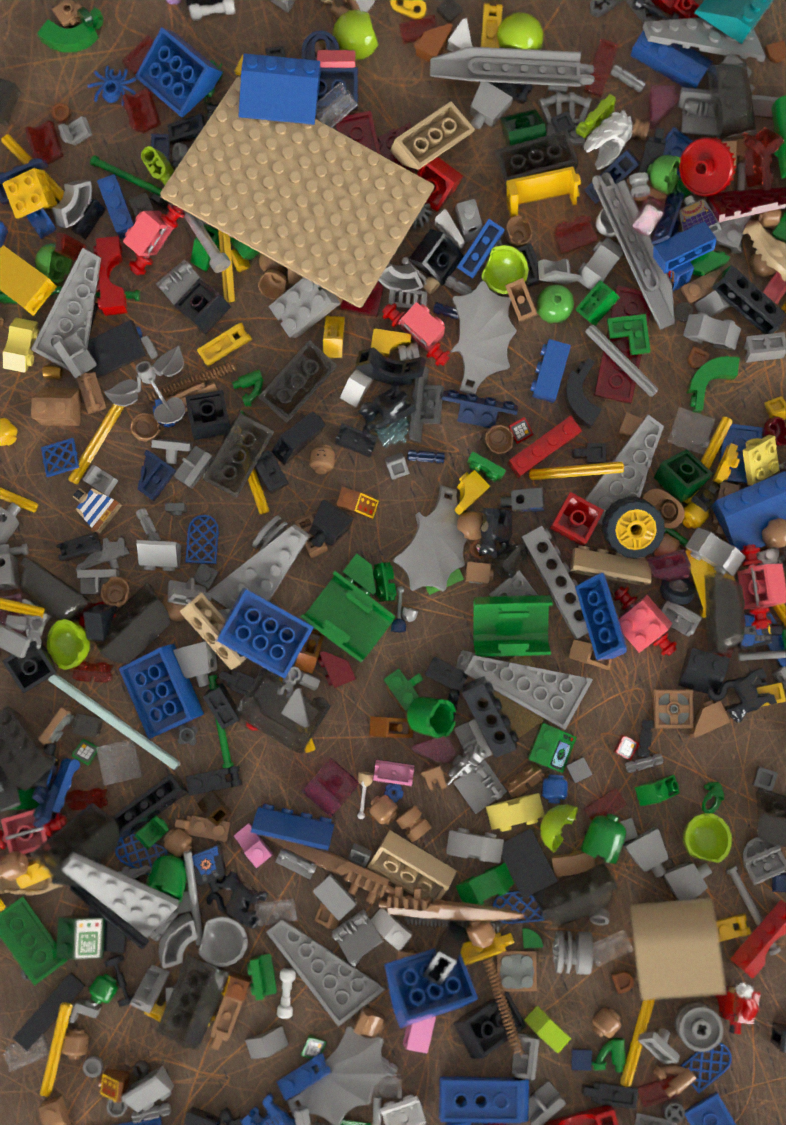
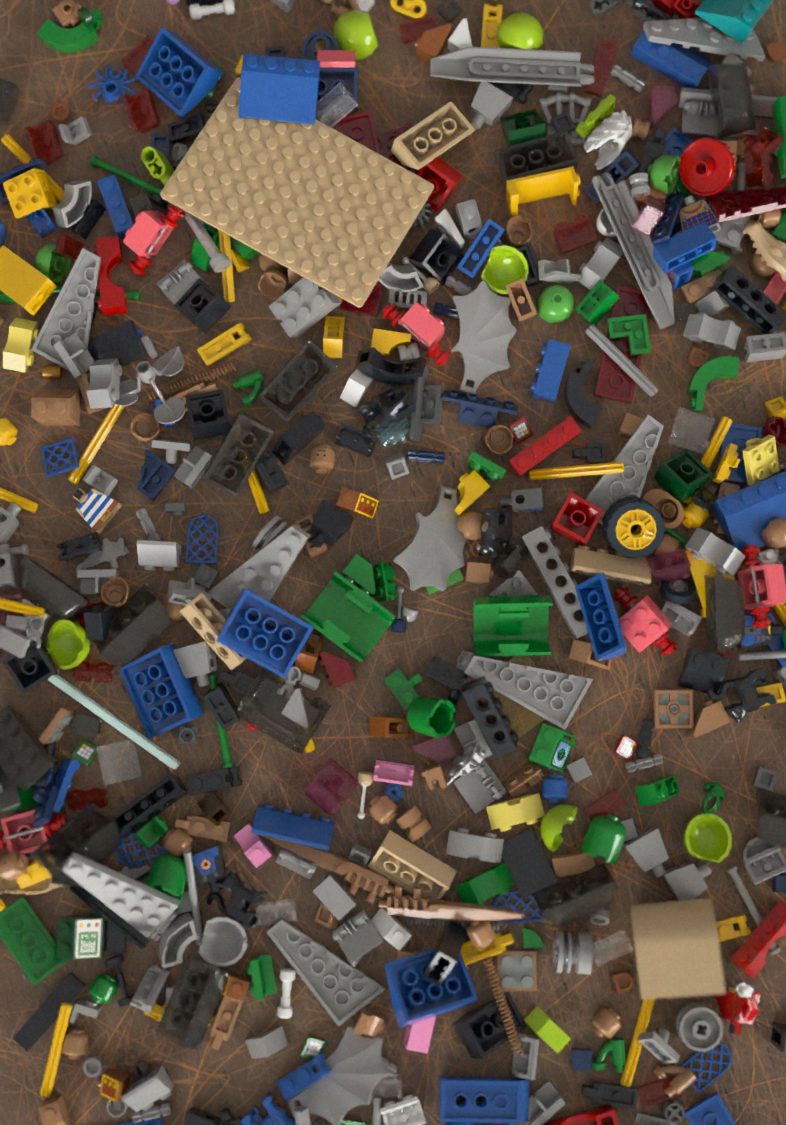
clear hinge [3,1034,50,1072] -> none
none -> light grey brick [86,358,122,409]

